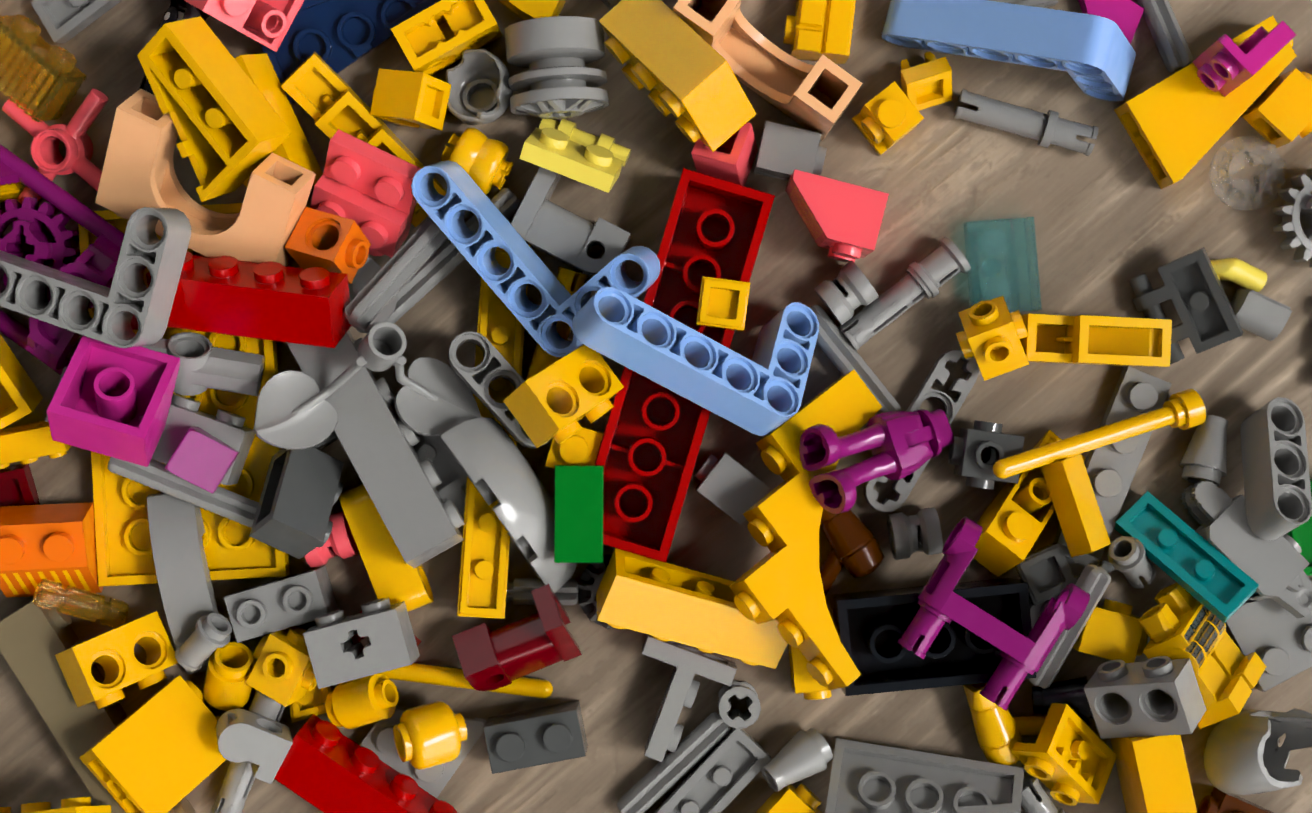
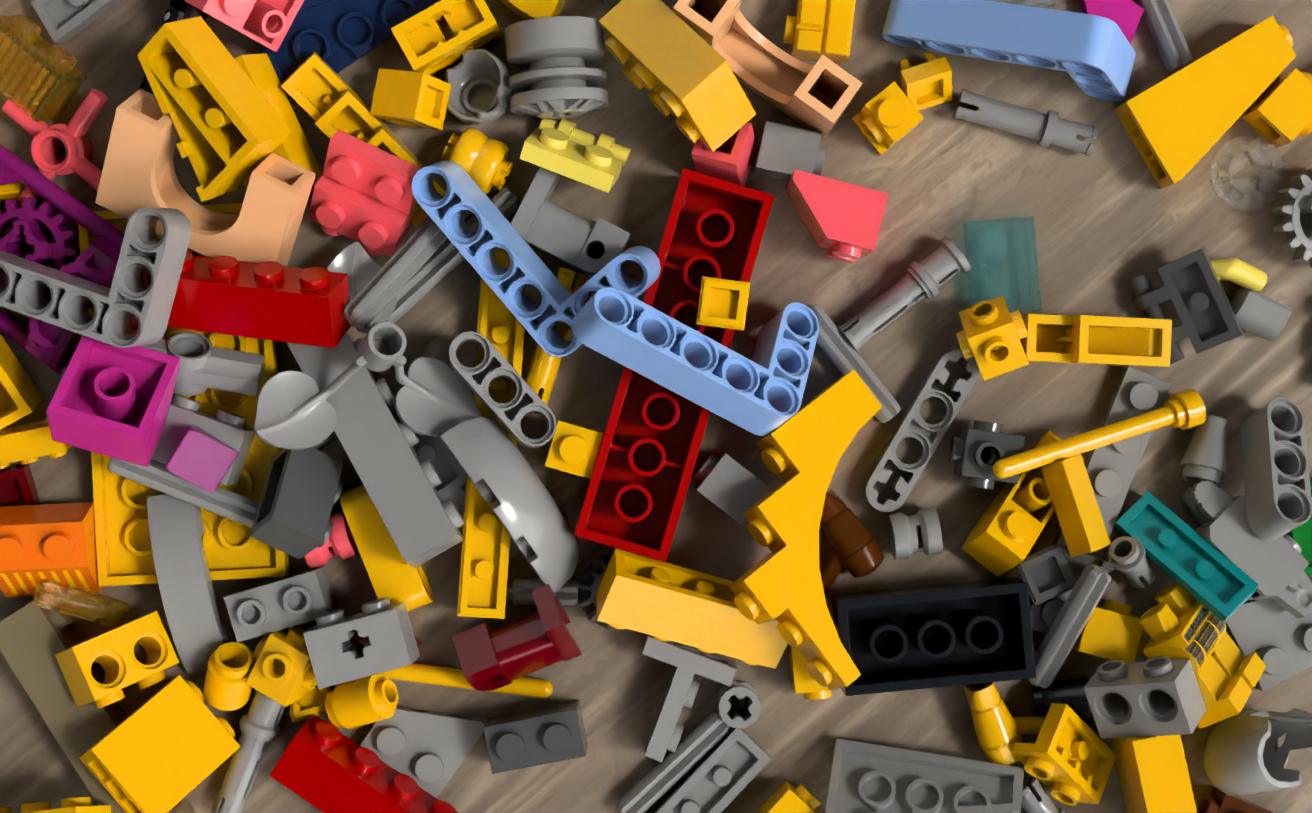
light grey pin [175,613,232,672] -> none
light grey leg [215,708,293,784] -> none
orange brick [285,207,371,284] -> none
yellow head [393,701,467,770] -> none
yellow brick [503,345,624,448] -> none
green tile [554,465,604,563] -> none
light grey cone [761,728,833,792] -> none
magenta piece [799,409,954,514] -> none
light grey wheel [814,261,879,325] -> none
magenta connector [897,516,1090,710] -> none
dark pink bracket [1193,21,1296,97] -> none

